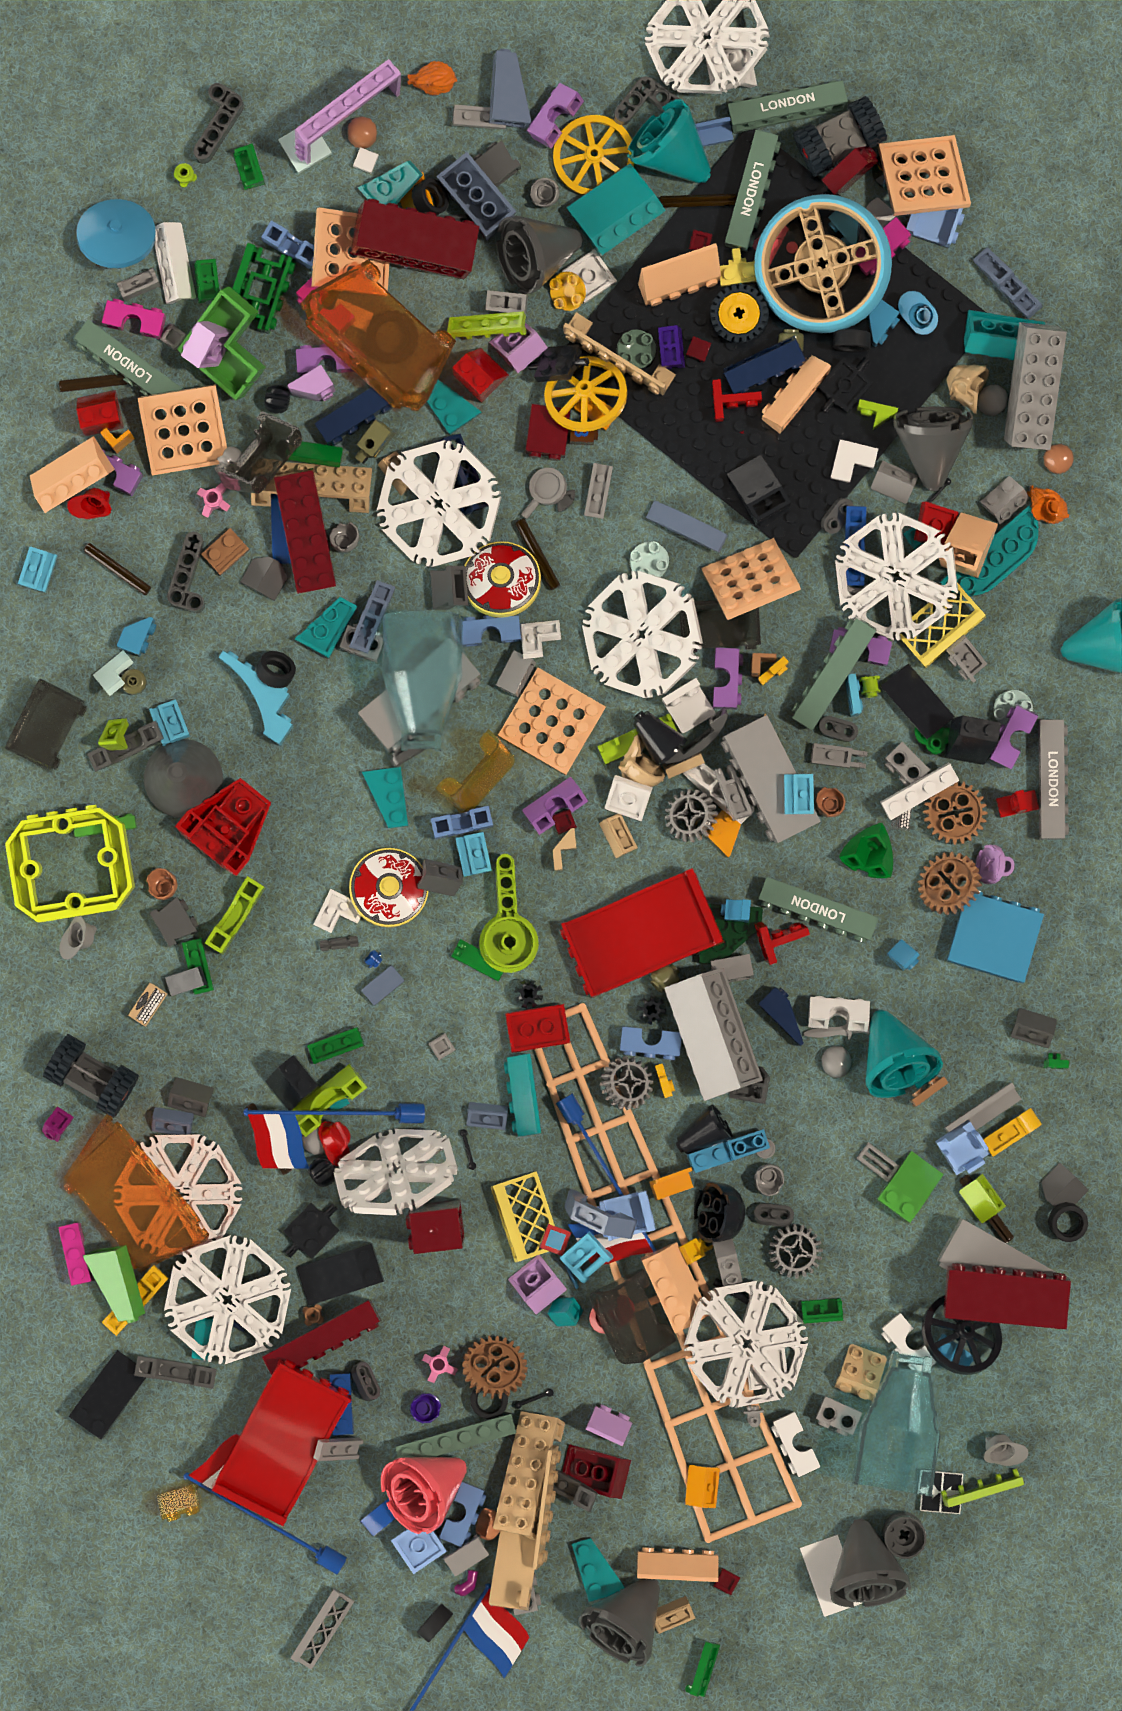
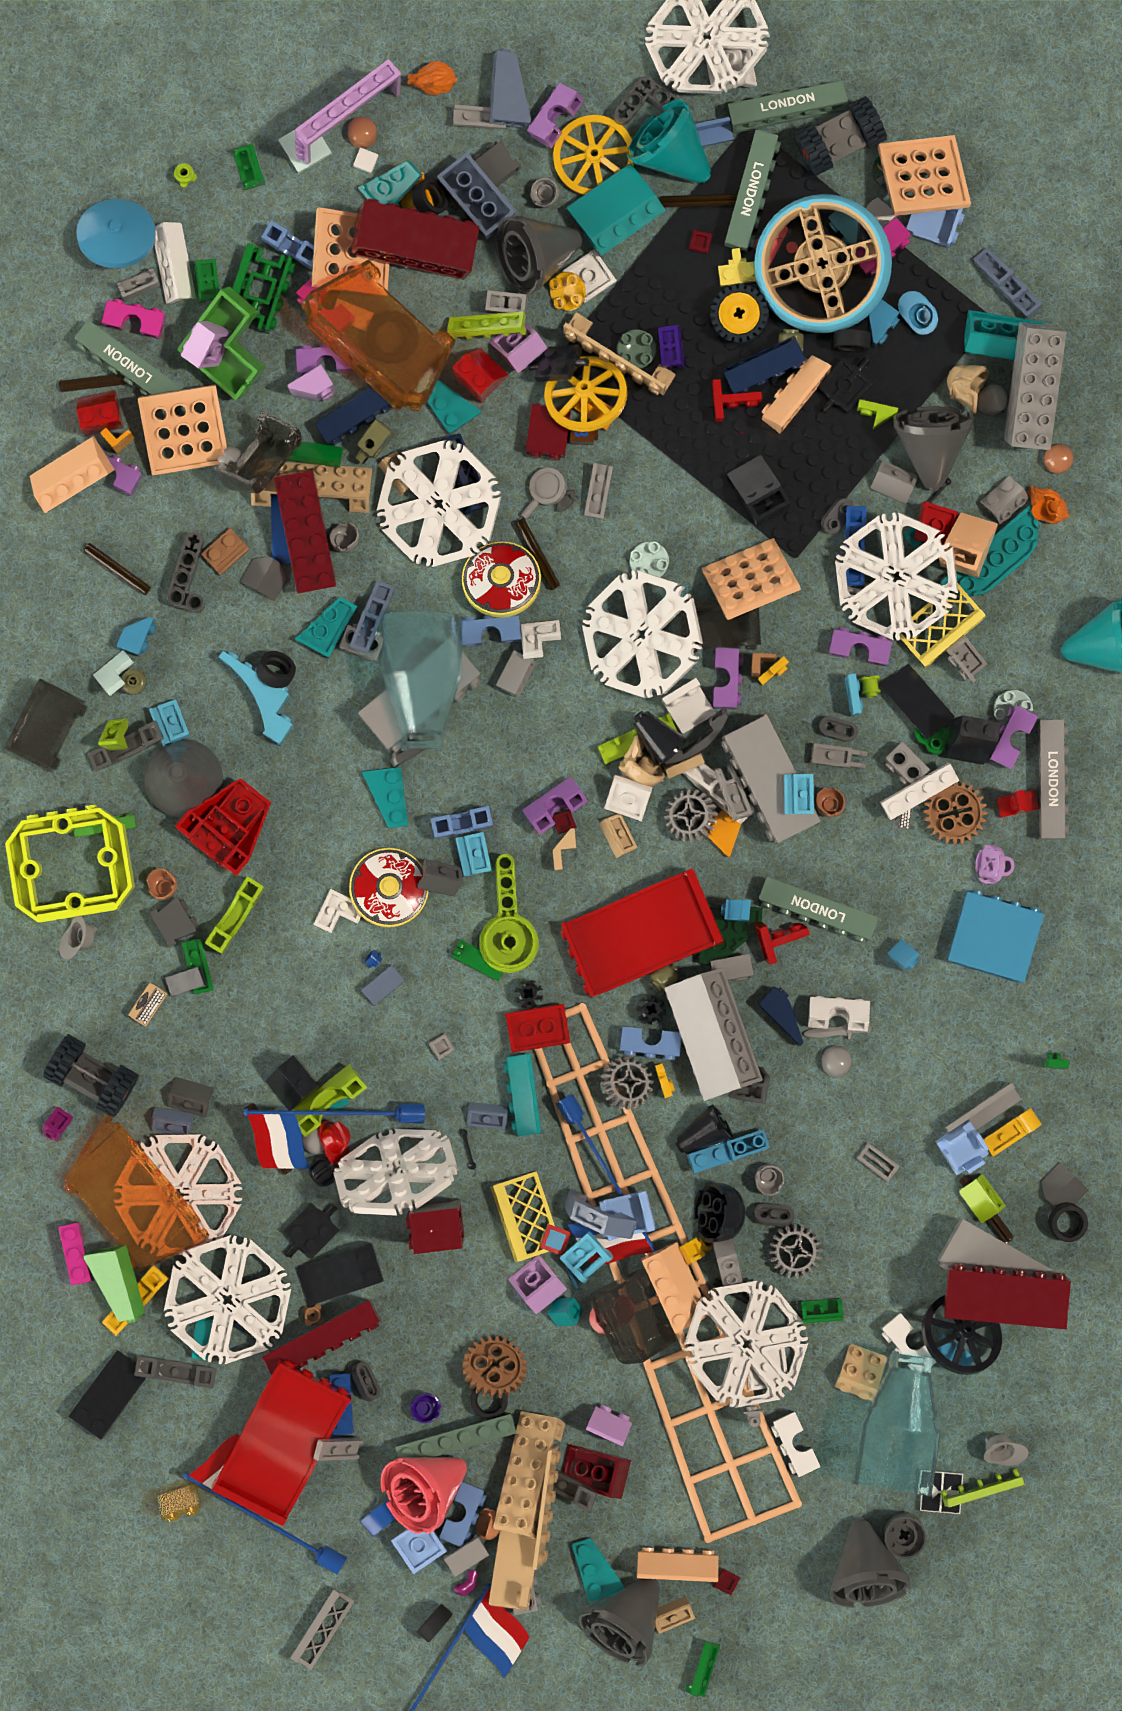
medium azure plate [18,547,58,593] -> none
red piece [67,488,112,519] -> none
light grey tile [160,324,187,351] -> none
dark grey beam [194,83,244,164] -> none
bright pink rock [197,482,230,518] -> none
black piece [264,384,290,414] -> none
green hinge [307,1027,365,1064] -> none
dark grey axle [319,936,359,951] -> none
bright pink rock [422,1346,458,1383] -> none
dark grey hips [430,566,469,610] -> none
clear yellow windscreen [435,729,515,813] -> none
light nougat piece [498,668,606,775] -> none
black hinge [514,1389,554,1409] -> none
light nougat slope [638,243,721,306] -> none
sand blue slope [646,500,728,553] -> none
light orange panel [649,1167,693,1201] -> none
light orange panel [685,1465,720,1508] -> none
dark red tile [686,336,711,362] -> none
light grey piece [757,1139,775,1159] -> none
sand green brick [791,616,877,730] -> none
white sticker [800,1535,862,1617] -> none
light grey brick [815,1396,862,1436] -> none
dark red brick [822,146,878,195] -> none
white tile [831,440,878,483] -> none
green brick [839,823,893,879] -> none
teal cone [865,1010,943,1098] -> none
bright green slope [877,1151,944,1223] -> none
medium nougat plate [910,1076,949,1107] -> none
medium nougat gear [918,852,982,915] -> none
dark grey panel [1011,1008,1057,1049] -> none

